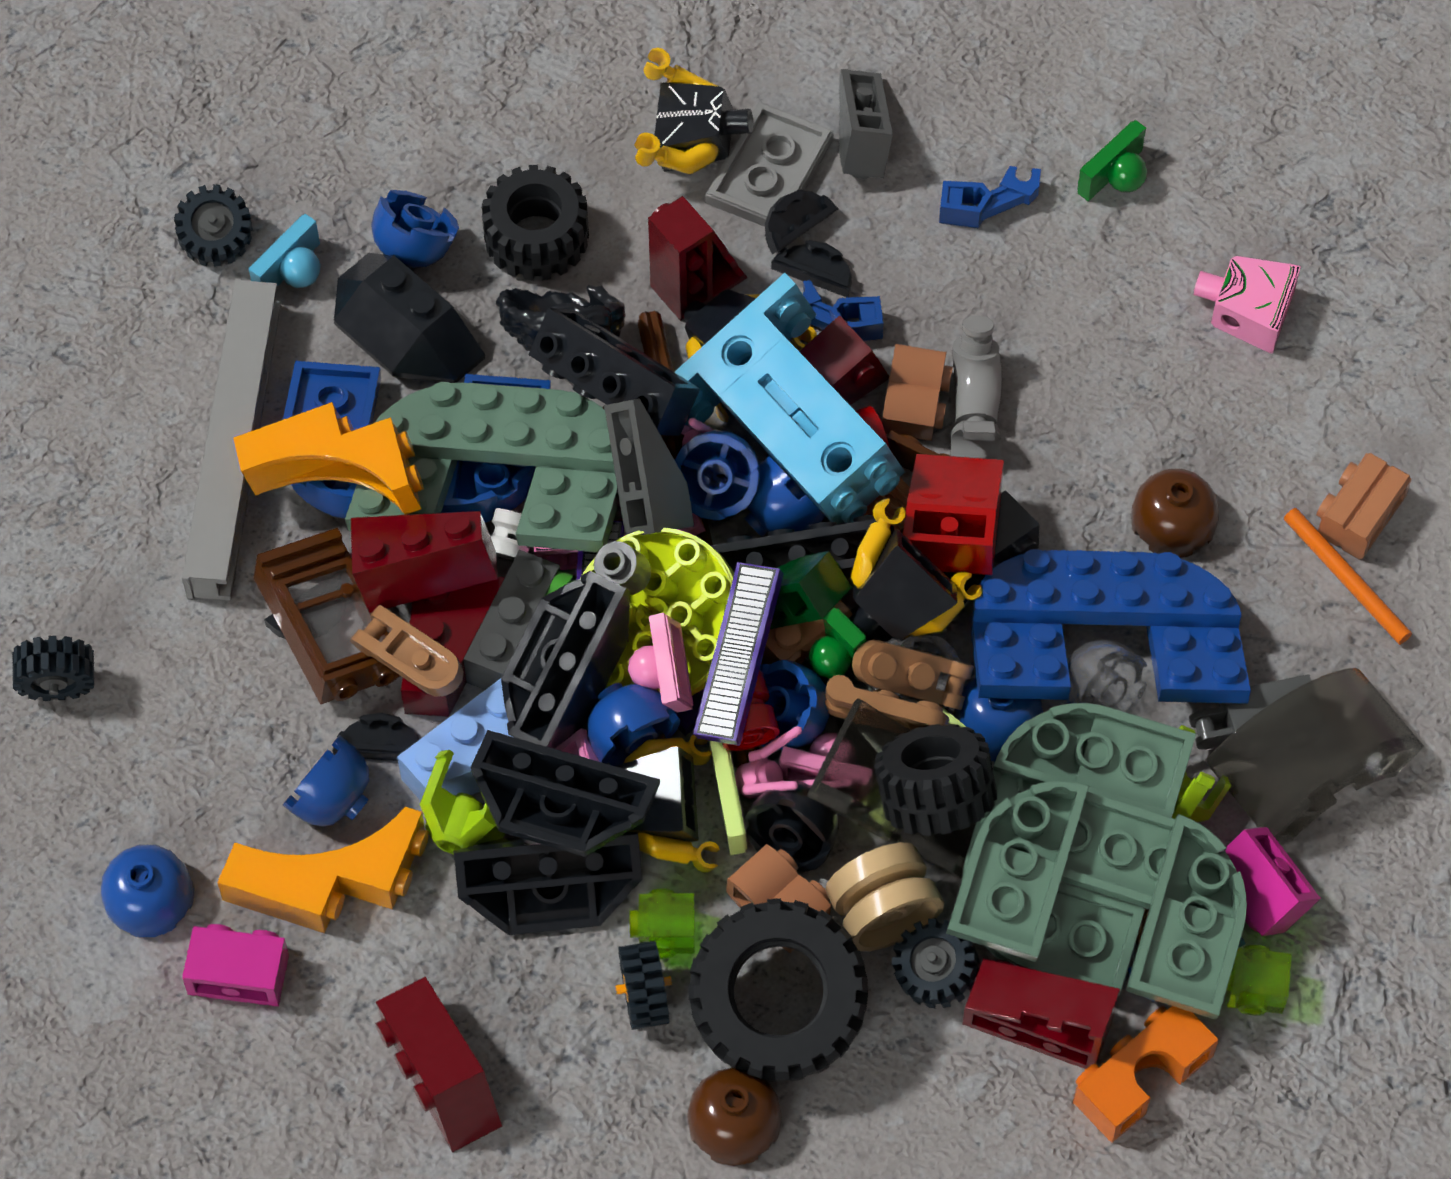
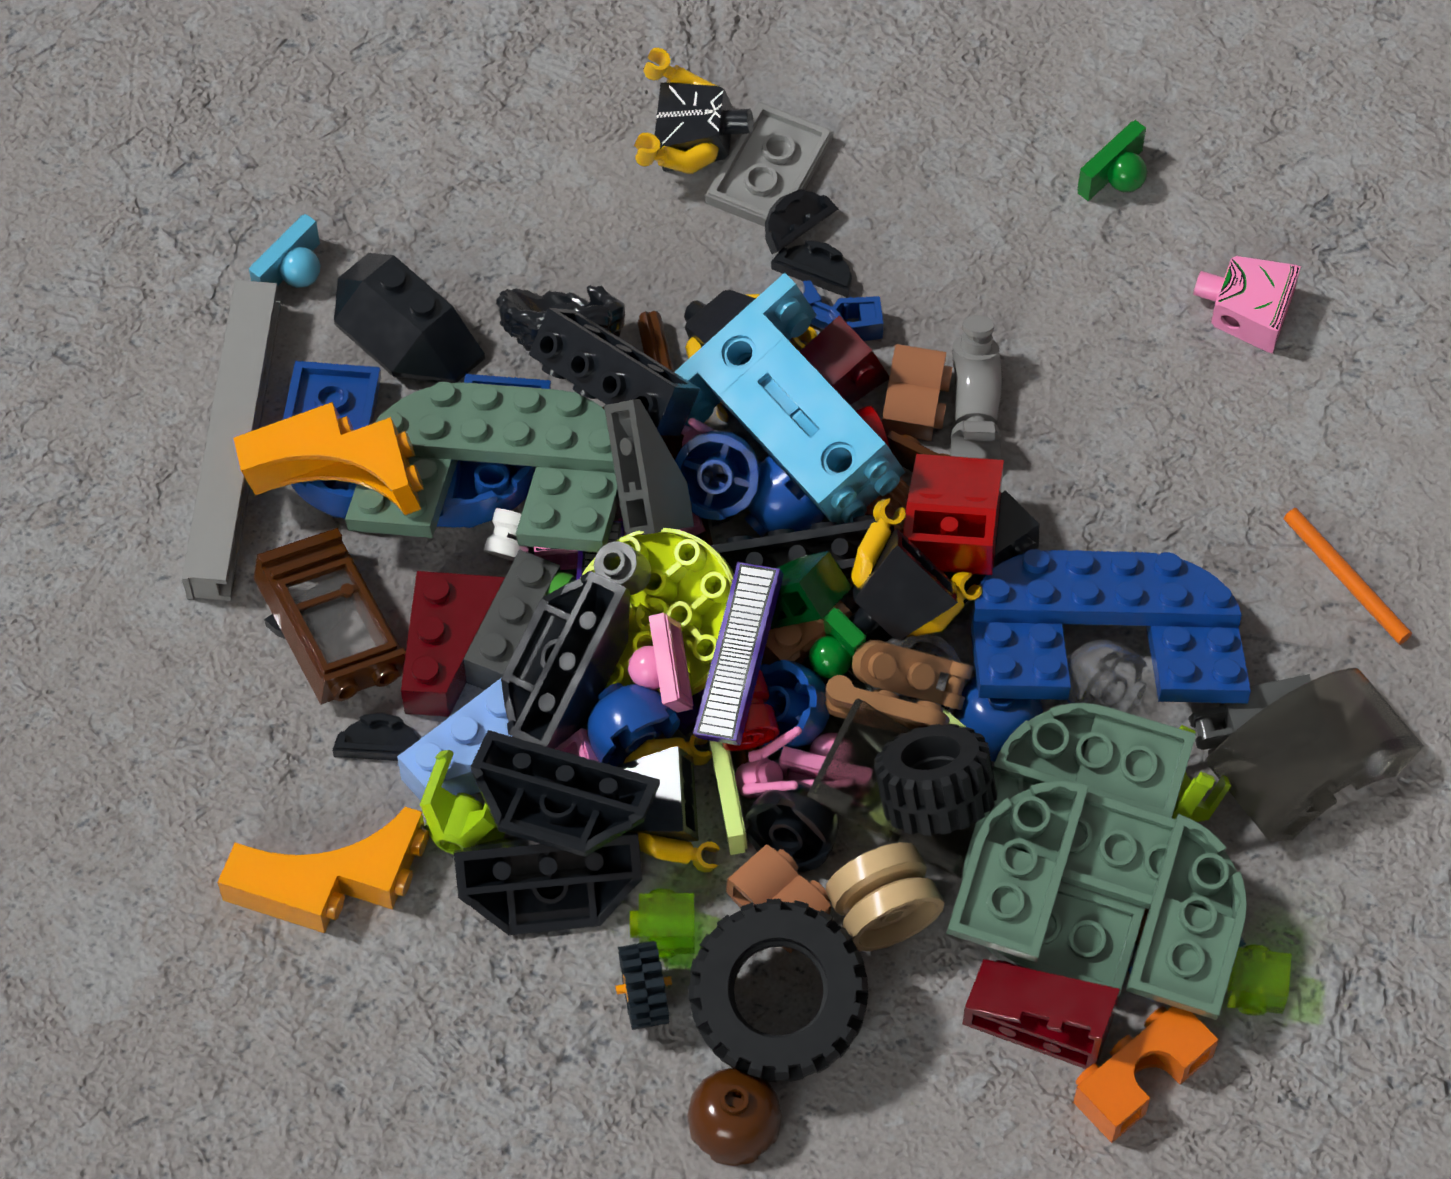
black wheel [12,636,94,701] -> none
blue cylinder [101,845,194,937] -> none
black wheel [174,184,253,267] -> none
dark pink brick [182,924,289,1007] -> none
blue cylinder [282,735,369,827] -> none
medium nougat plate [350,605,463,697] -> none
dark red wedge [351,511,498,613] -> none
blue cylinder [371,190,459,268] -> none
dark red wedge [375,976,502,1153] -> none
black tyre [482,165,589,281] -> none
dark red wedge [648,196,748,321] -> none
dark grey slope [839,69,893,179] -> none
black wheel [892,918,980,1009] -> none
blue piece [939,166,1041,228] -> none
reddish brown cylinder [1131,469,1219,558] -> none
dark pink brick [1225,827,1321,936] -> none
nougat brick [1316,453,1412,559] -> none

